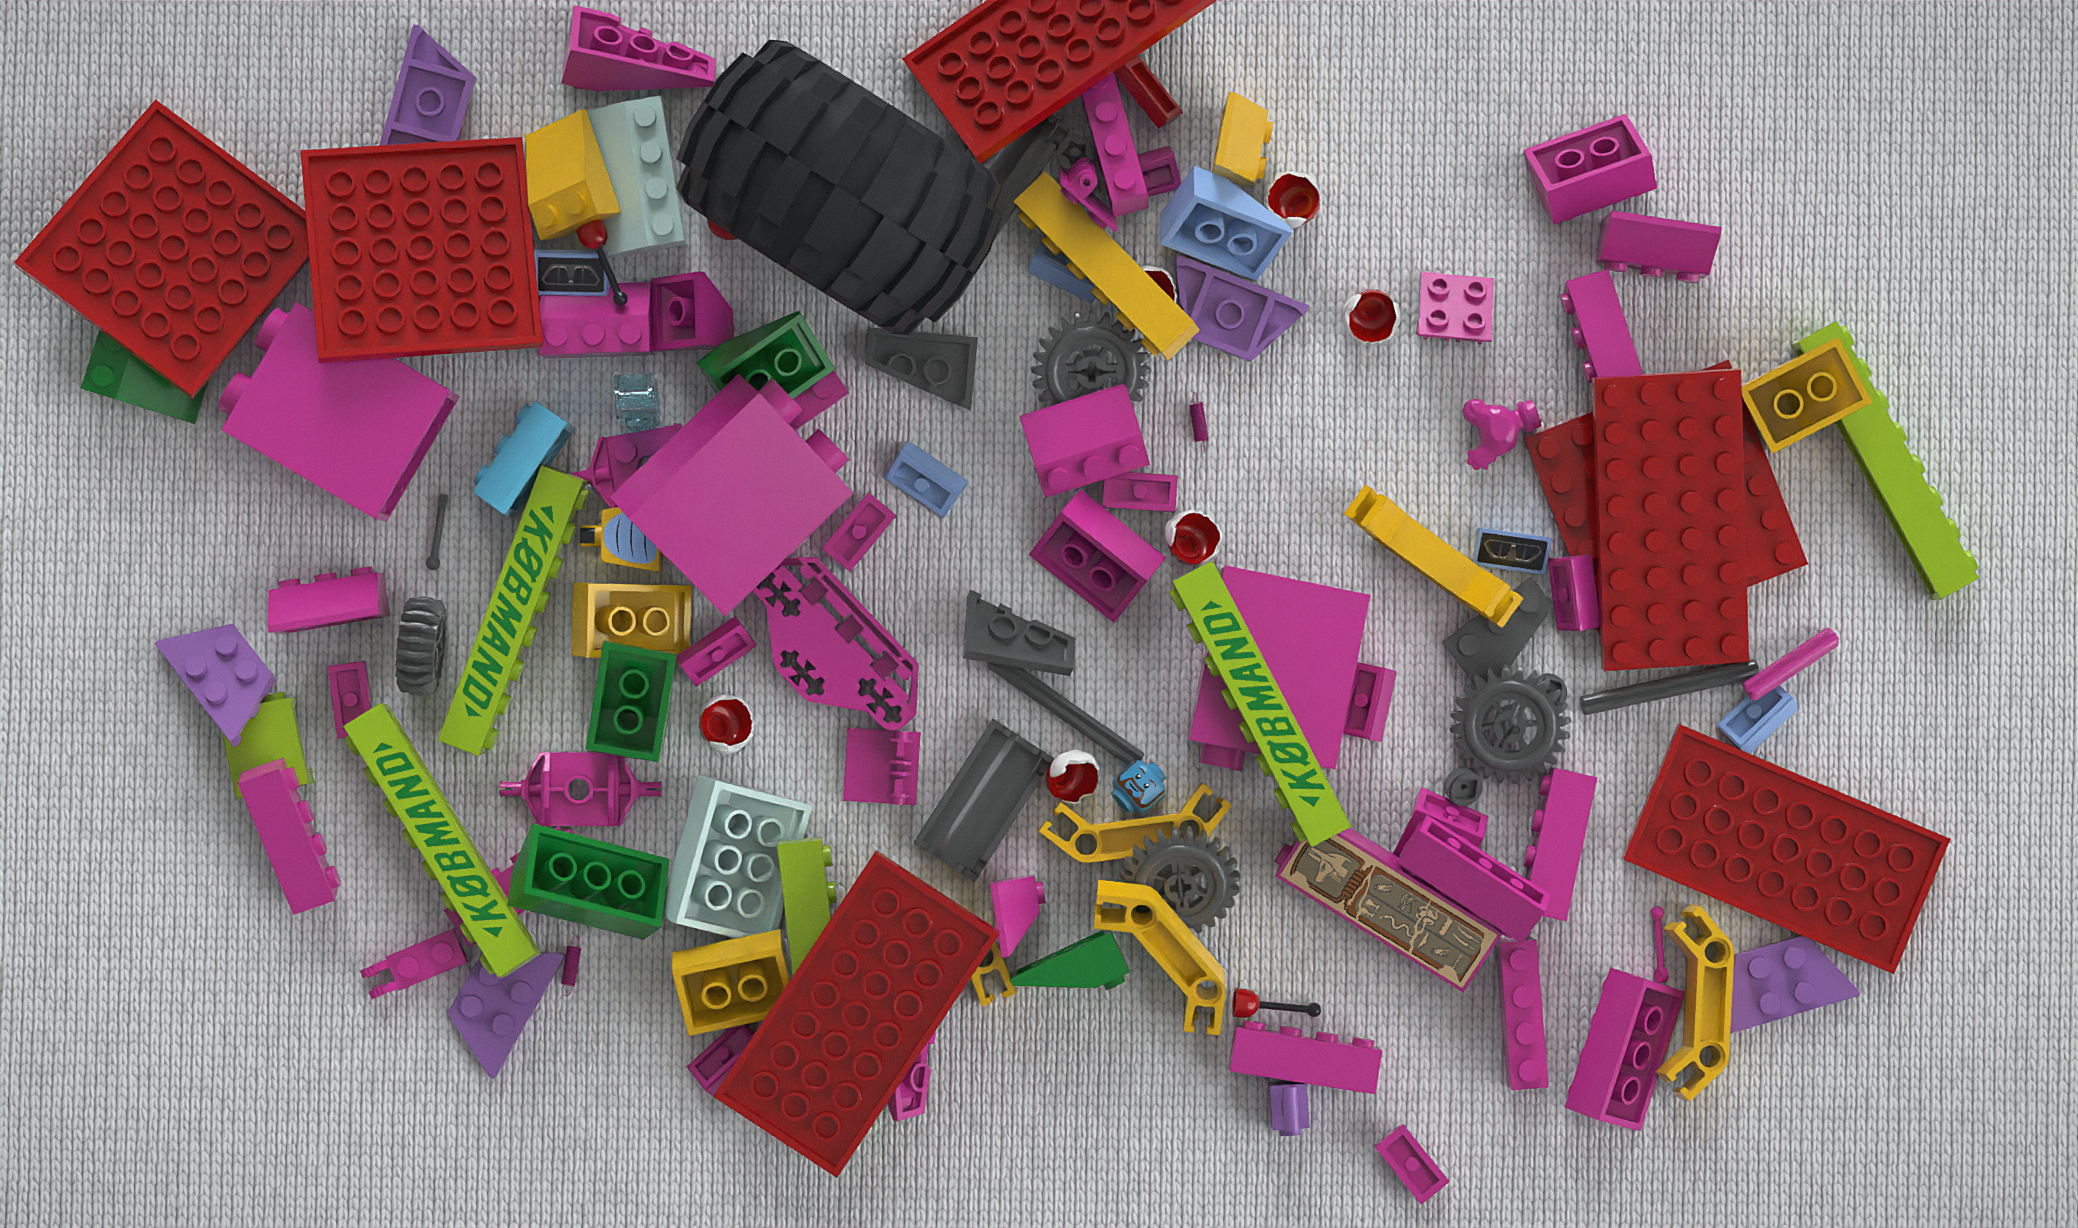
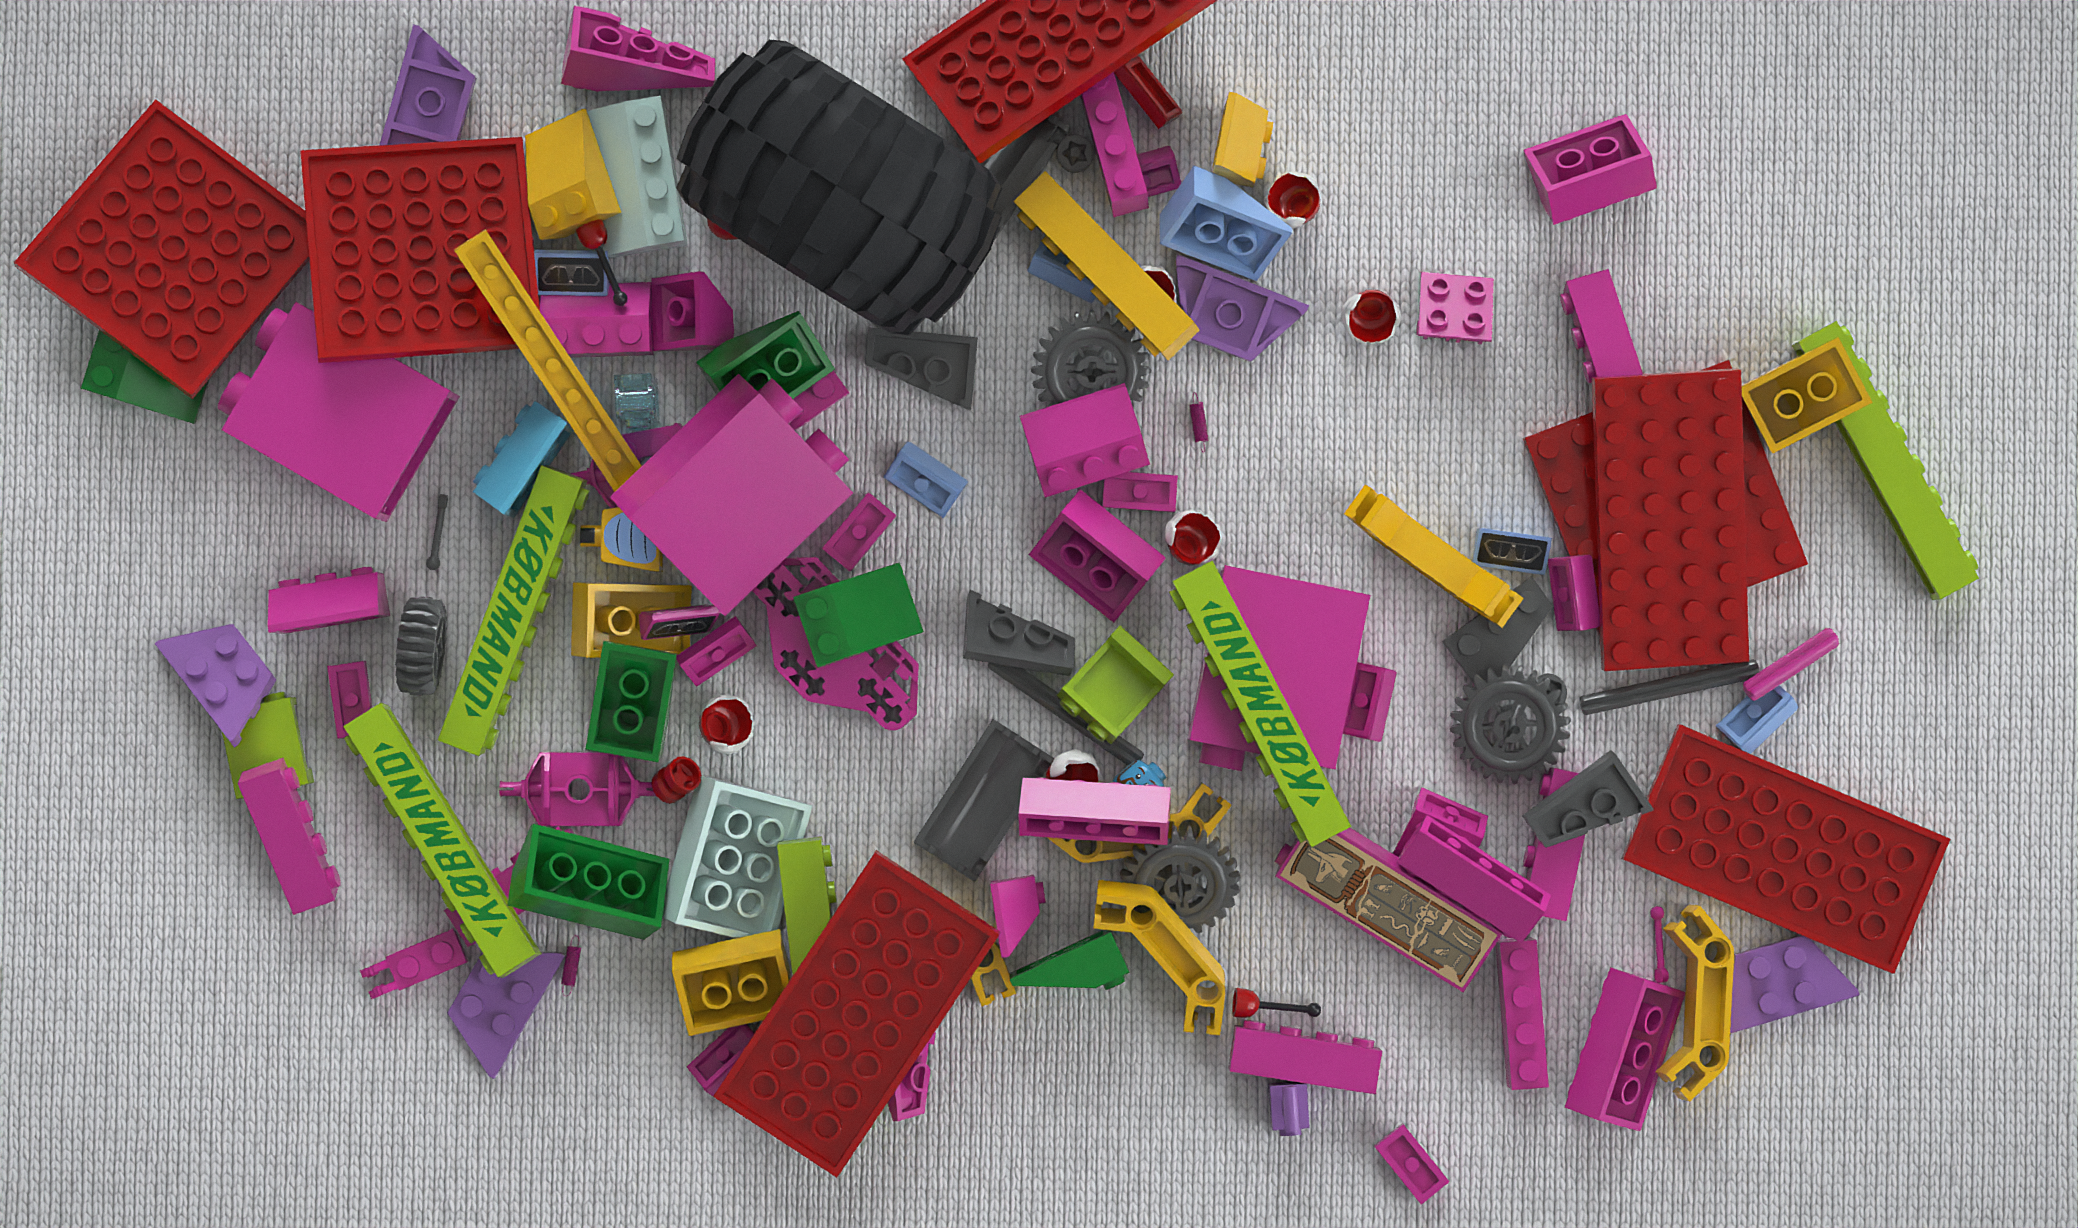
dark pink hinge [843,728,921,805] -> none
dark pink hinge [1059,157,1118,232] -> none
dark grey tile [1444,767,1483,806] -> none
dark pink animal [1462,399,1542,470] -> none
dark pink slope [1595,210,1722,283] -> none
none -> yellow plate [454,229,642,492]
none -> slope [639,604,721,640]
none -> red wheel [651,756,702,804]
none -> green slope [793,562,924,668]
none -> brick [1018,777,1171,845]
none -> lime panel [1057,626,1174,744]
none -> dark grey wing [1522,750,1654,848]

